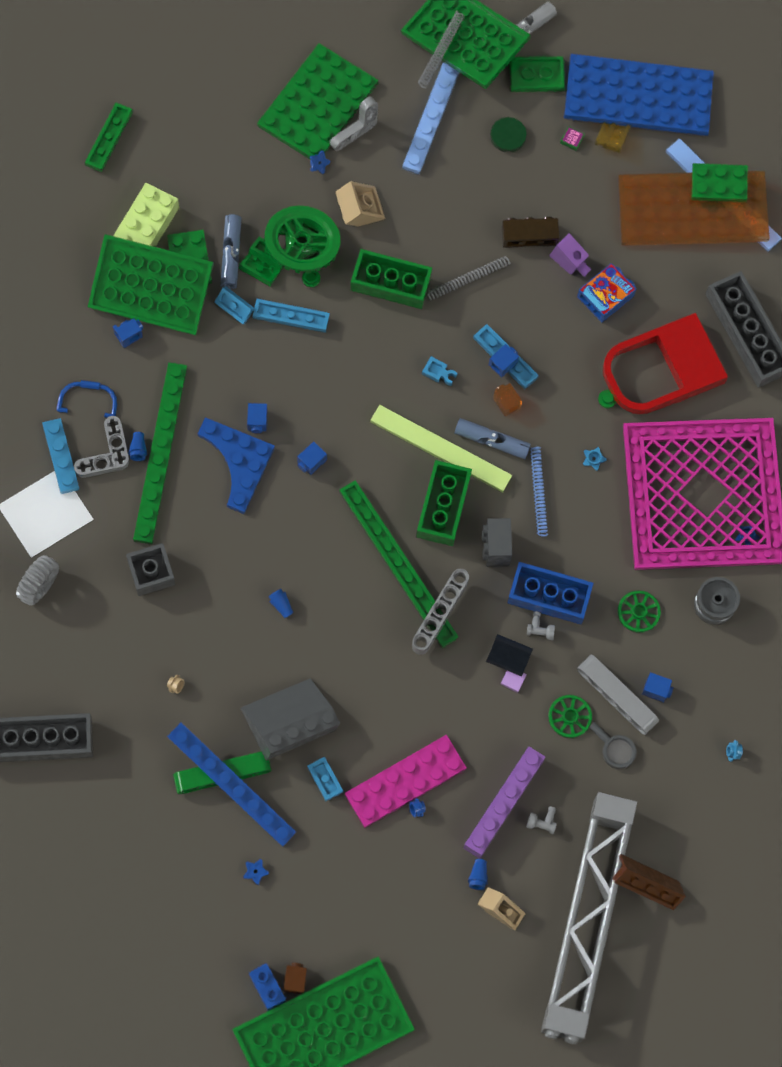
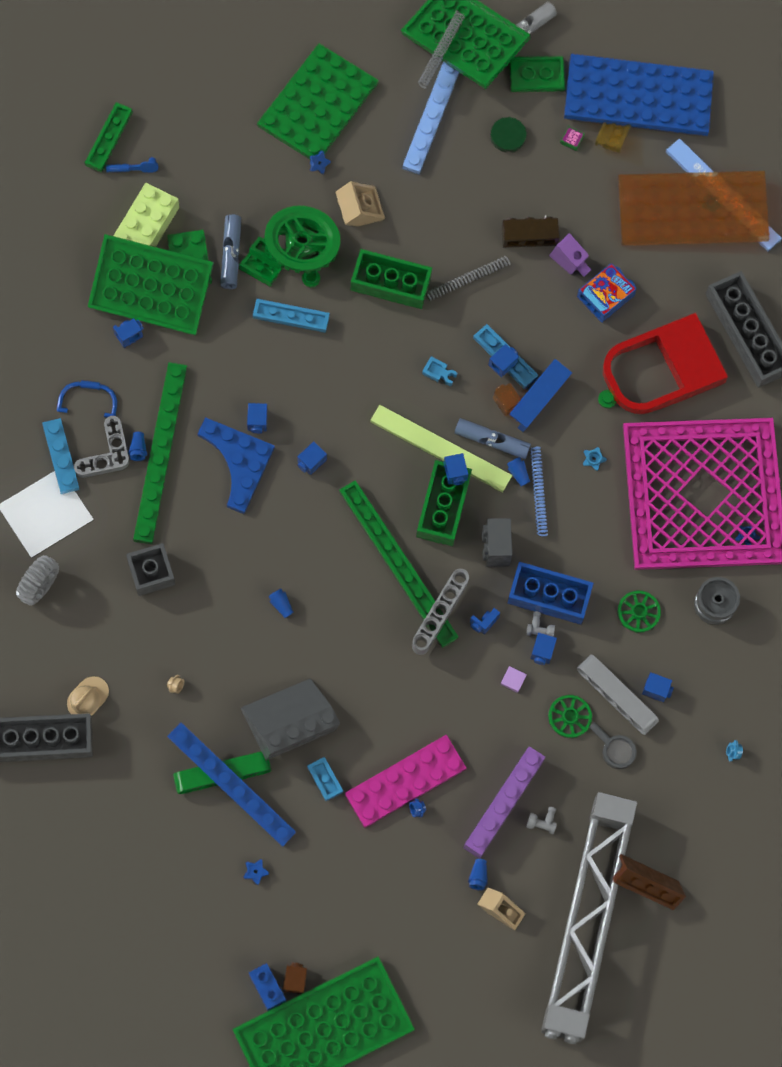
dark azure plate [214,286,255,324] -> none
light grey beam [330,96,378,151] -> none
black panel [486,634,533,677] -> none
green plate [691,163,748,202] -> none
none -> tan piece [67,676,109,716]
none -> blue piece [106,157,159,173]
none -> blue brick [444,453,468,485]
none -> blue bracket [470,608,500,635]
none -> blue cone [507,457,531,487]
none -> blue panel [510,359,572,432]
none -> blue brick [530,632,557,665]

